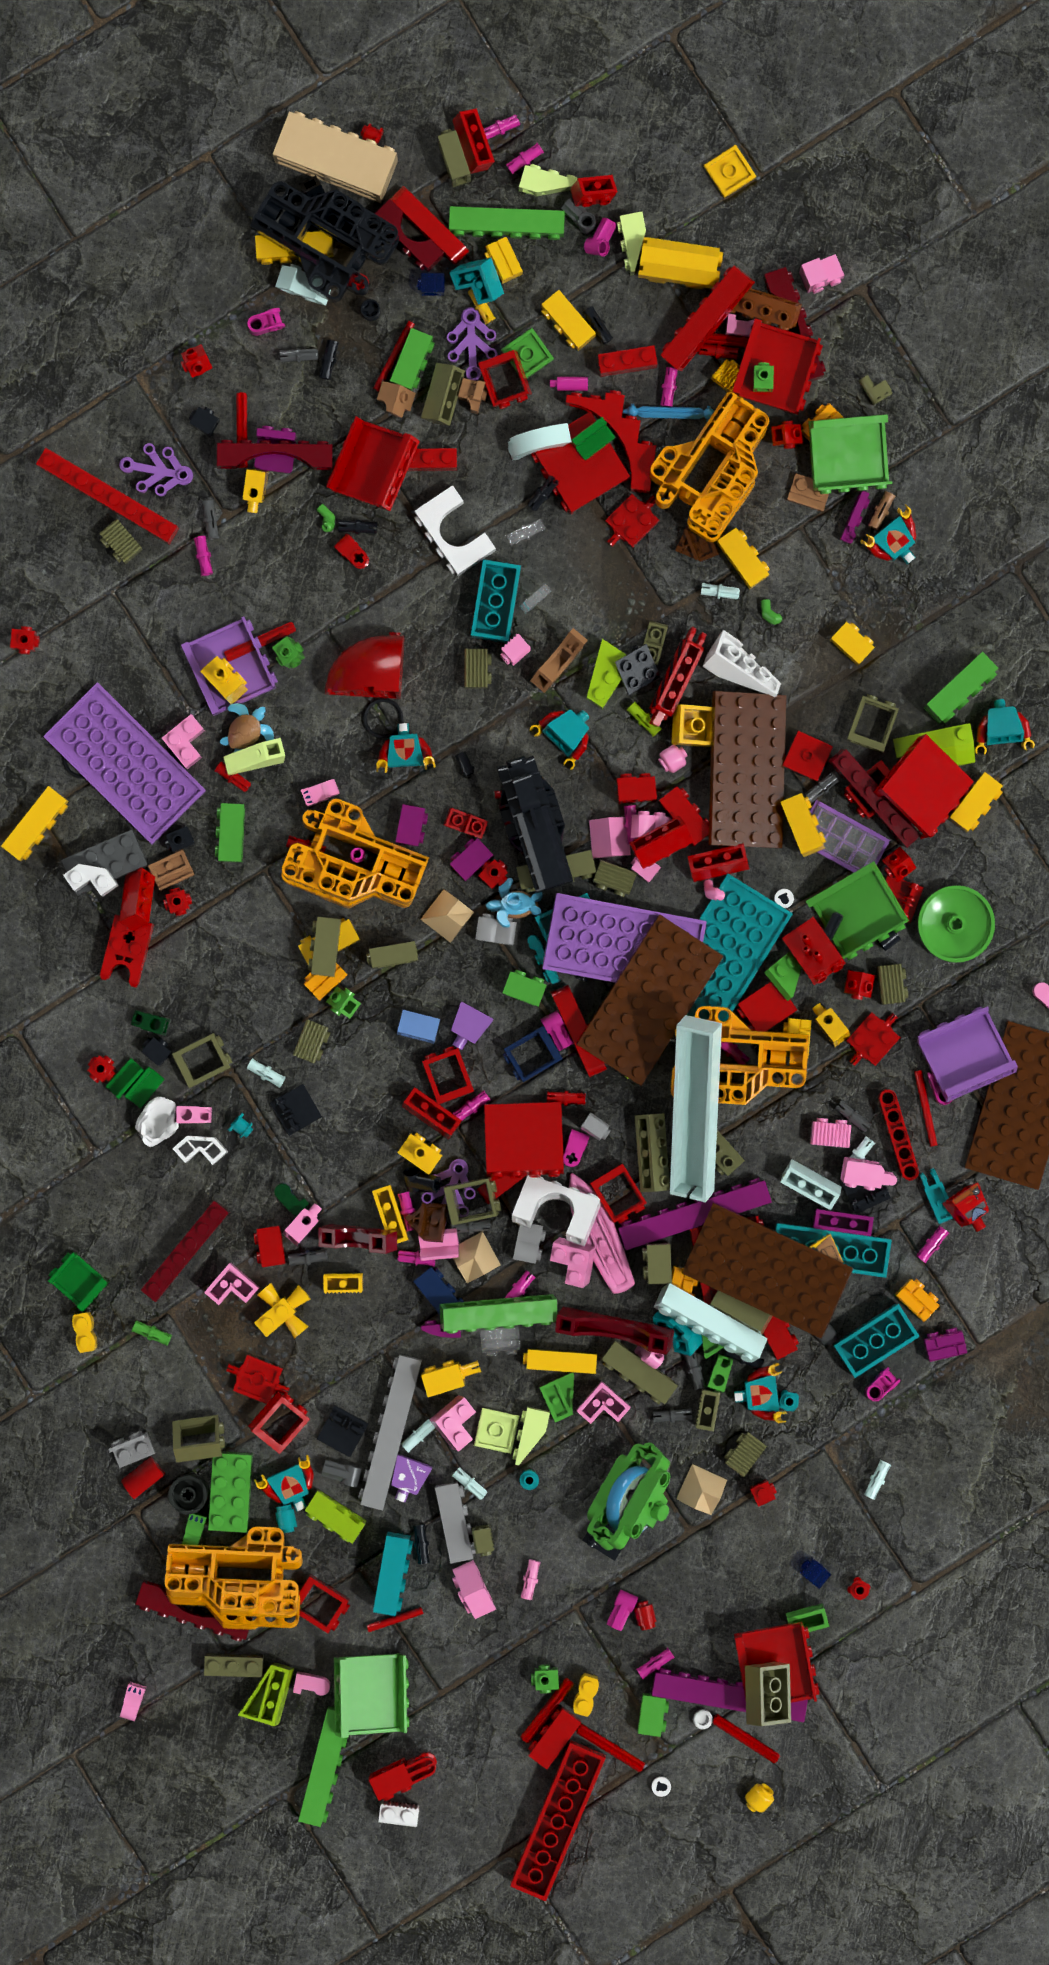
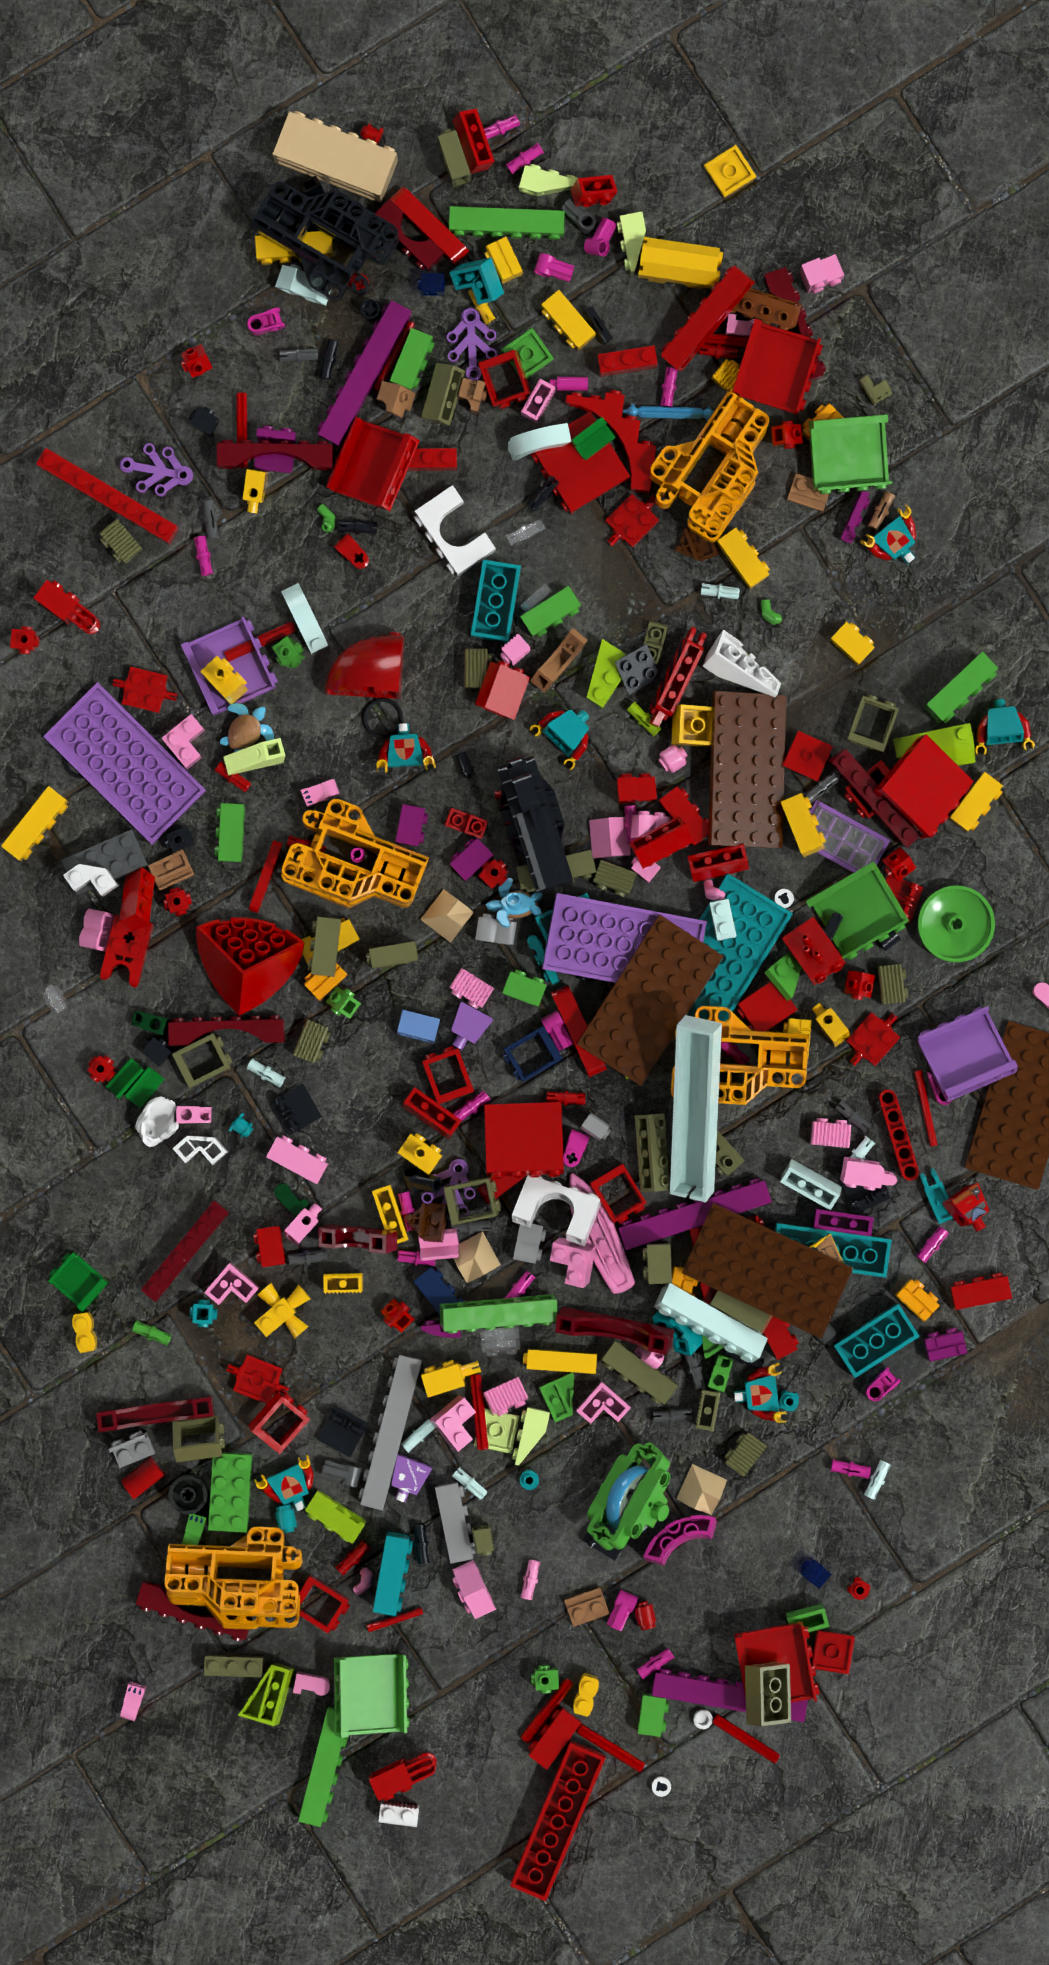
yellow head [745,1783,774,1813] -> none
red brick [749,1479,777,1507] -> none
bright green brick [753,362,774,392] -> none
none -> red brick [34,580,100,635]
none -> clear brick [42,985,68,1014]
none -> bright pink brick [79,909,114,951]
none -> dark red arch [96,1395,215,1432]
none -> red plate [112,667,178,713]
none -> dark red arch [168,1015,285,1046]
none -> teal brick [190,1299,218,1327]
none -> red brick [196,917,305,1016]
none -> red beam [249,840,283,913]
none -> bright pink brick [266,1135,328,1184]
none -> light aqua arch [281,583,328,654]
none -> magenta brick [317,300,412,448]
none -> red pin [335,1540,371,1576]
none -> bright pink arm [352,1567,373,1596]
none -> red brick [380,1298,415,1333]
none -> bright pink brick [449,968,494,1009]
none -> red axle [470,1374,489,1451]
none -> brick [475,661,530,720]
none -> bright pink brick [483,1377,528,1417]
none -> bright green brick [520,586,581,638]
none -> bright pink brick [521,379,556,423]
none -> dark pink piece [534,253,575,282]
none -> medium nougat plate [564,1587,610,1627]
none -> dark pink brick [644,1515,717,1566]
none -> light aqua piece [709,899,737,941]
none -> red plate [811,1630,855,1675]
none -> dark pink pin [831,1459,871,1479]
none -> red brick [949,1272,1012,1310]

